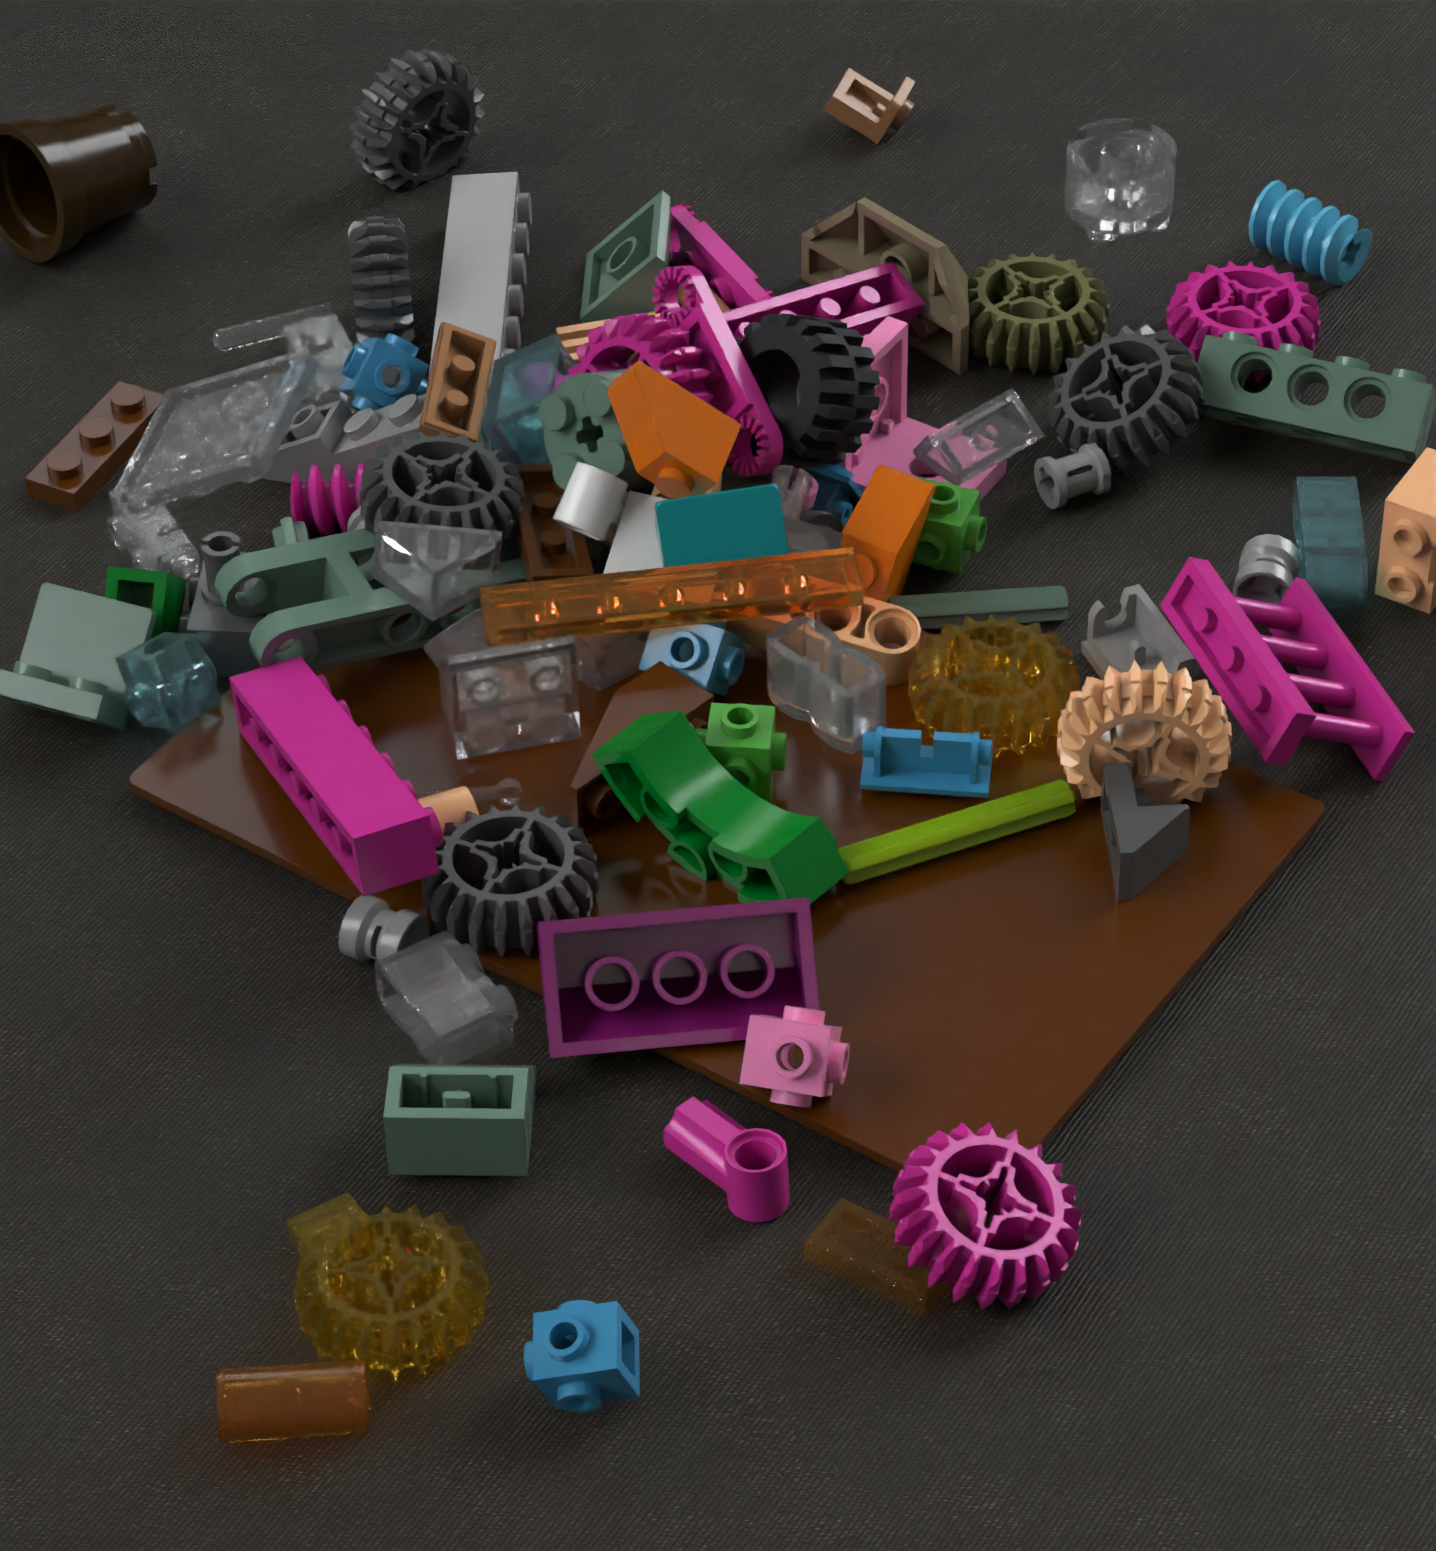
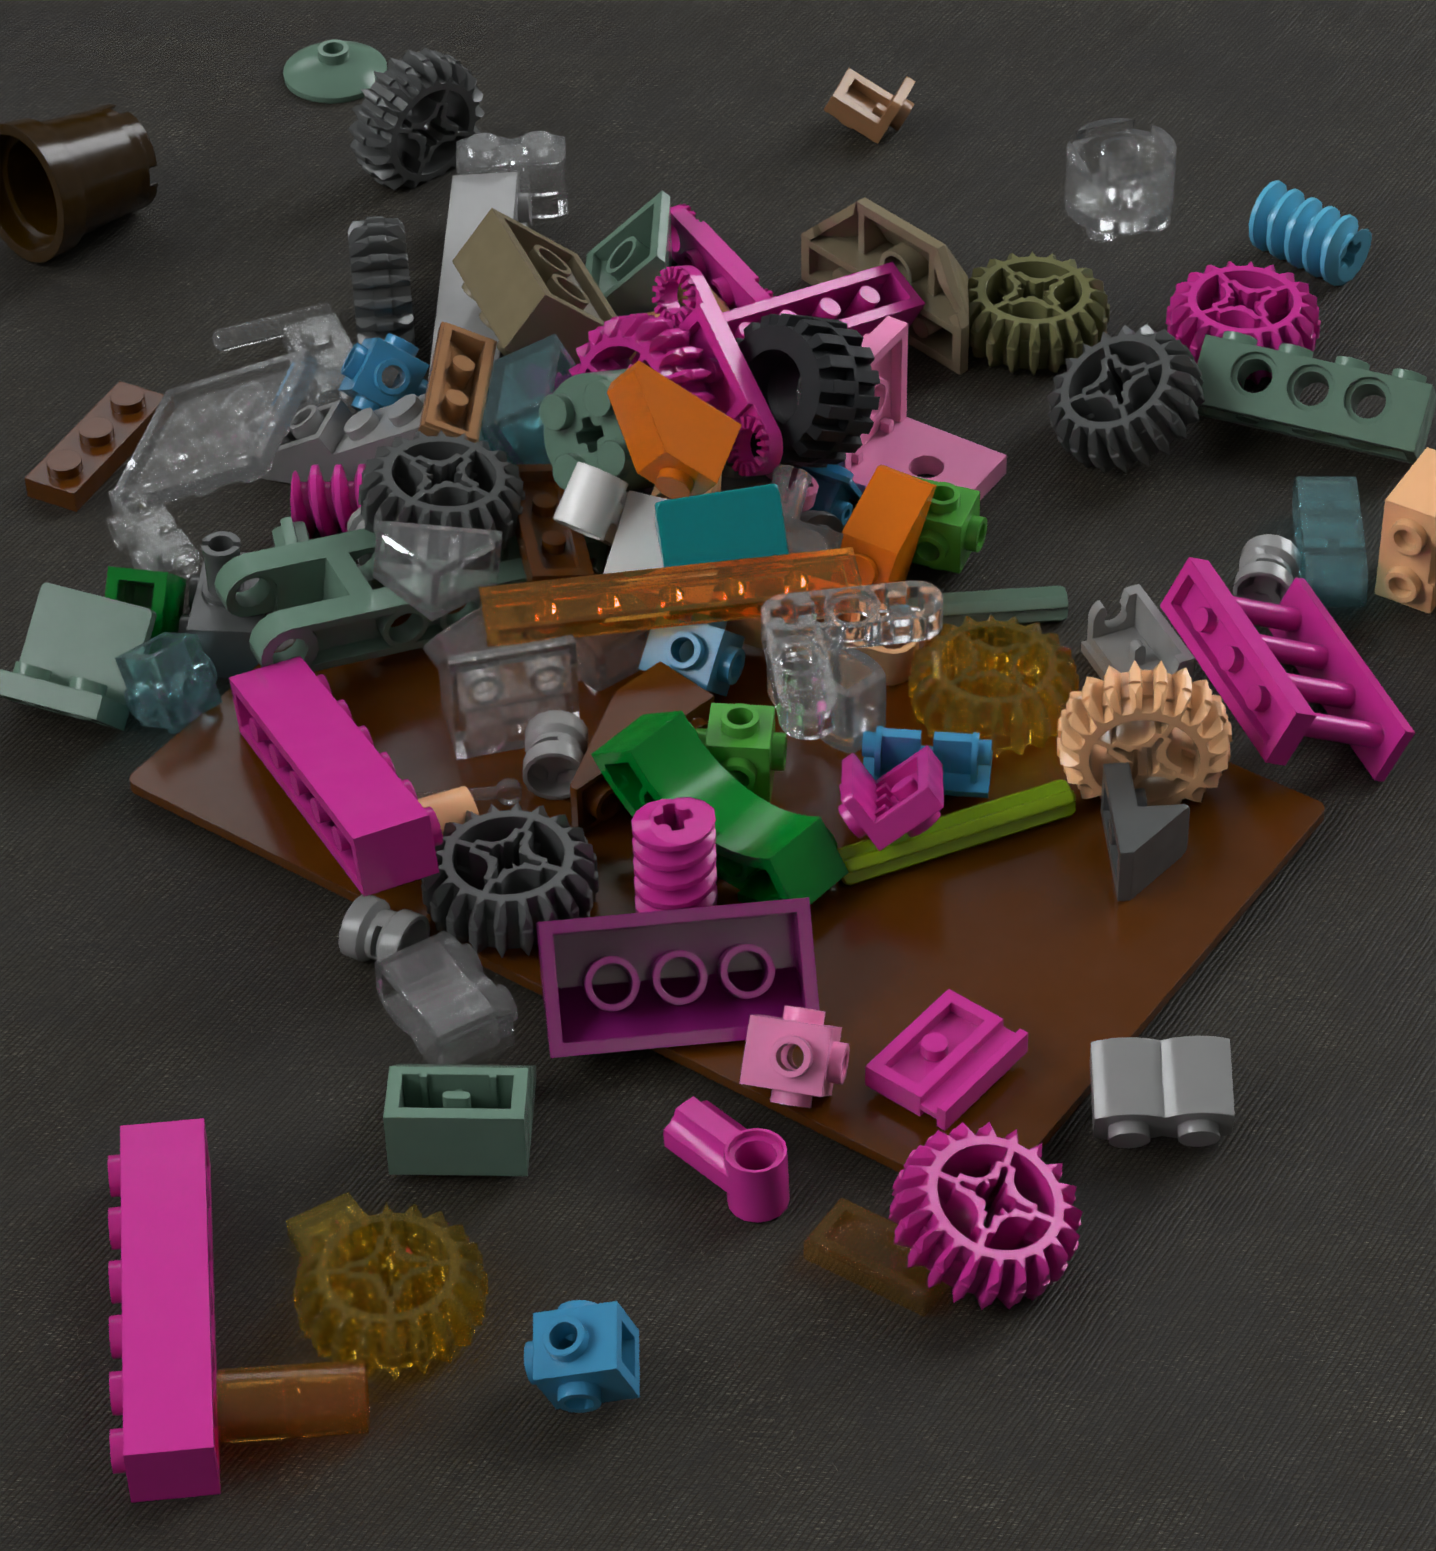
clear slope [912,388,1045,486] -> none
light grey bush [1034,443,1111,509] -> none
none -> dark pink brick [108,1118,221,1503]
none -> sand green dish [283,39,387,104]
none -> dark tan slope [452,208,617,372]
none -> clear brick [456,131,569,219]
none -> light grey wheel [523,710,588,800]
none -> dark pink piece [631,797,718,913]
none -> clear beam [761,581,943,740]
none -> dark pink bracket [838,745,944,851]
none -> dark pink plate [865,989,1028,1131]
none -> light grey brick [1089,1036,1235,1148]

